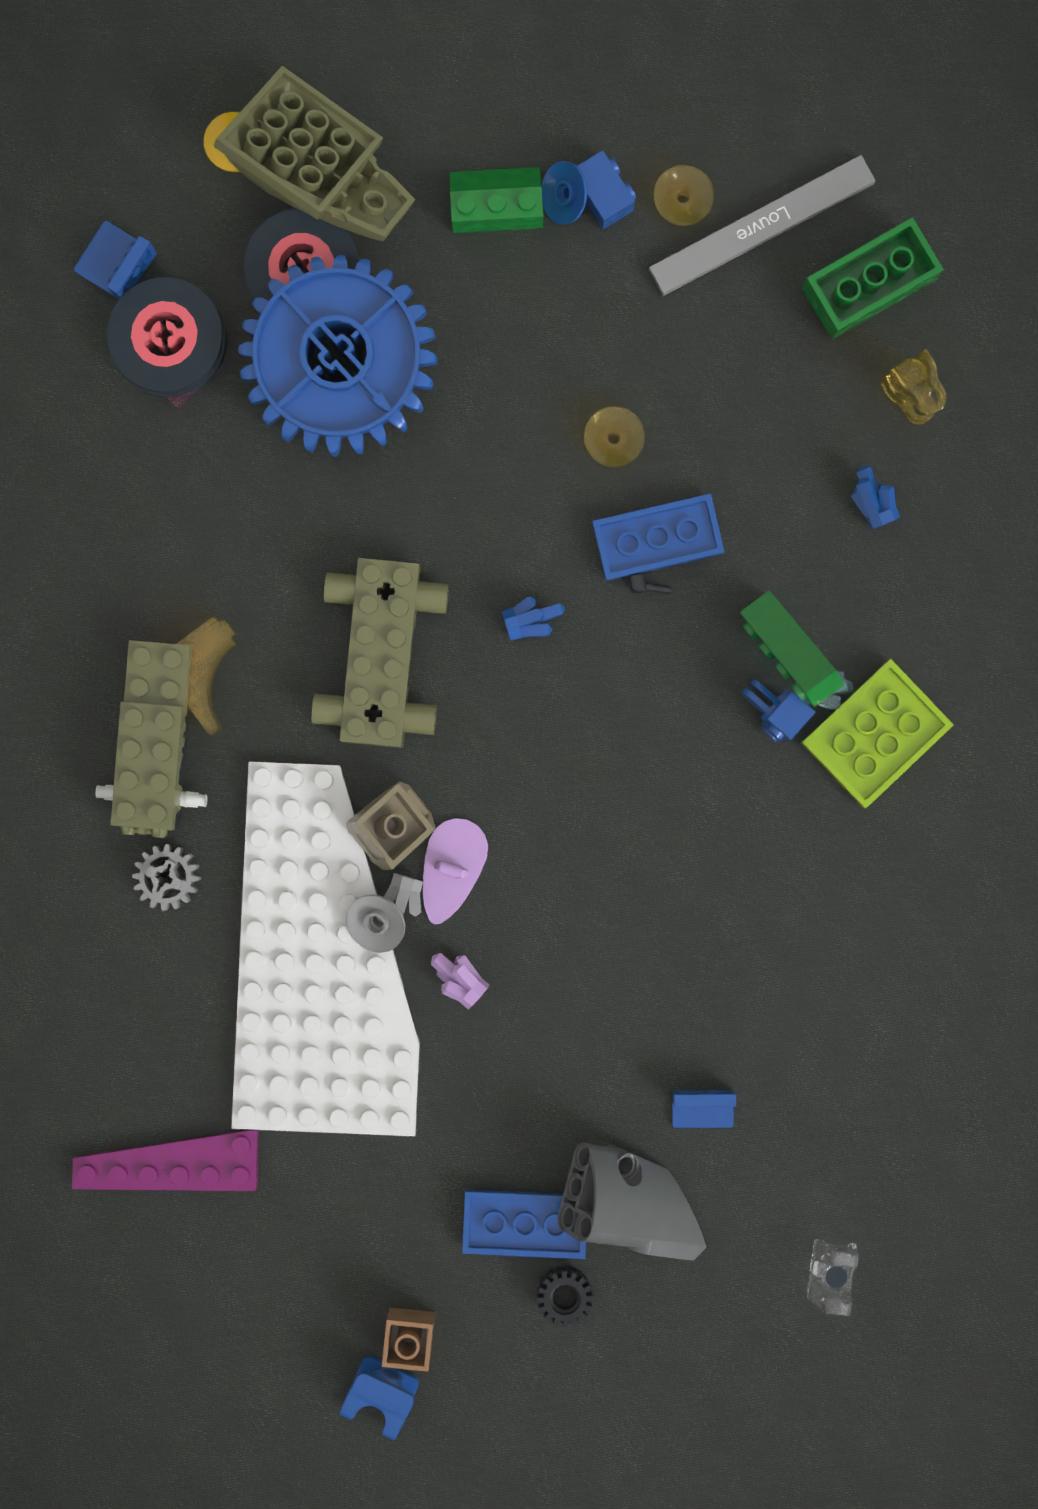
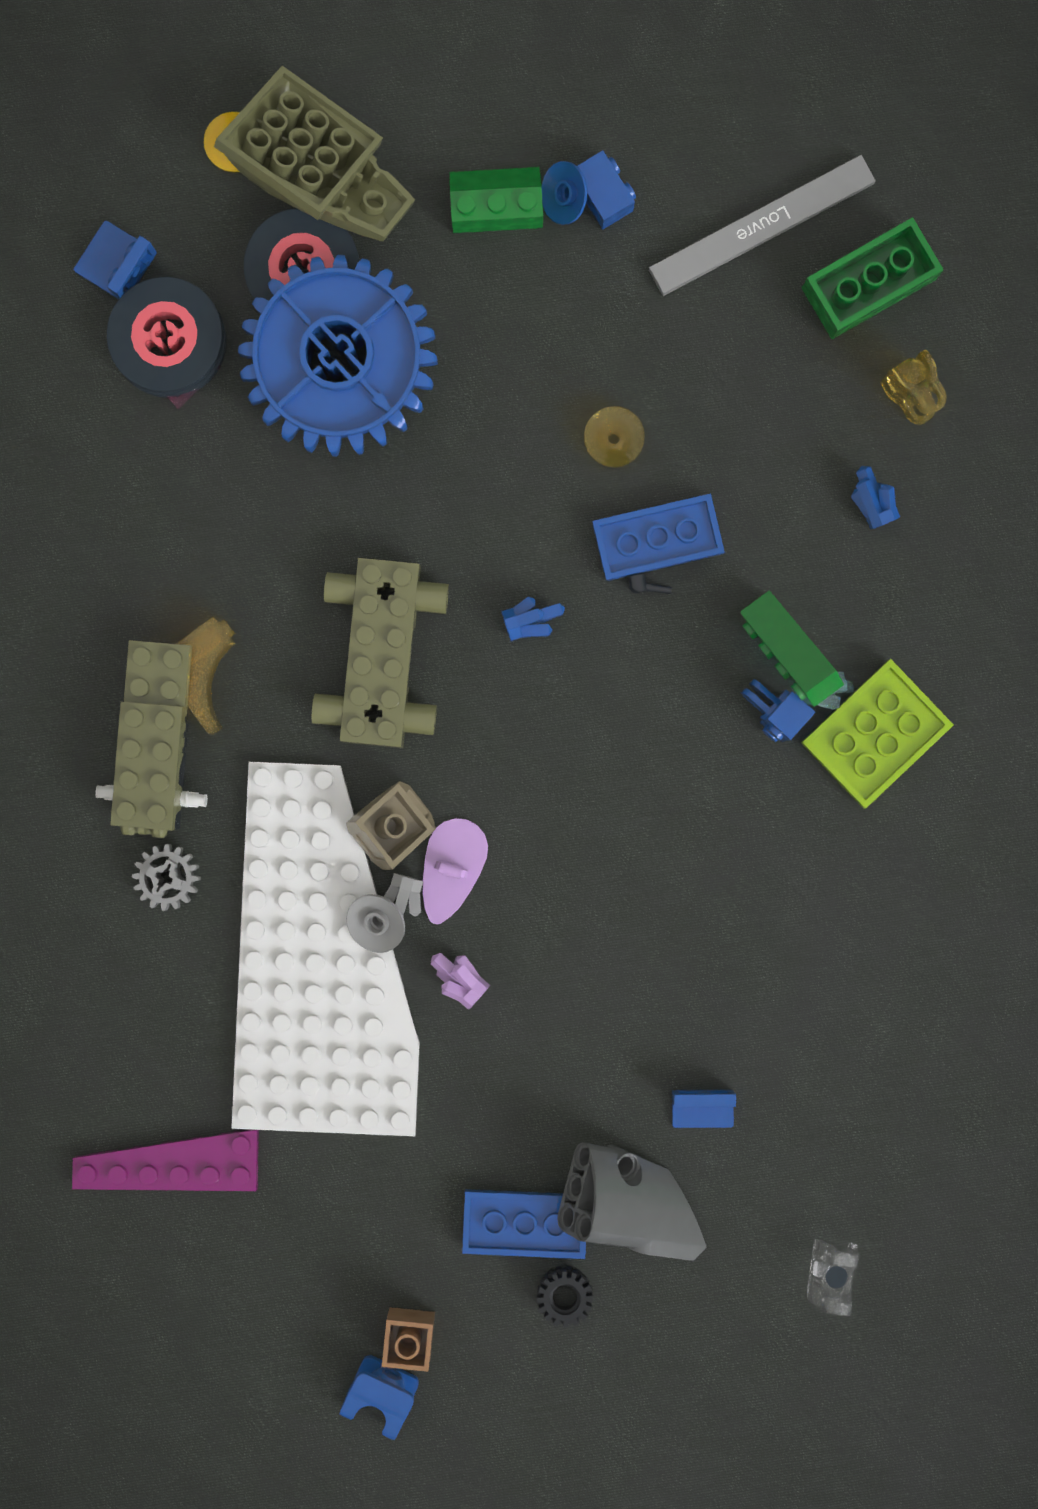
clear yellow dish [653,165,714,226] -> none

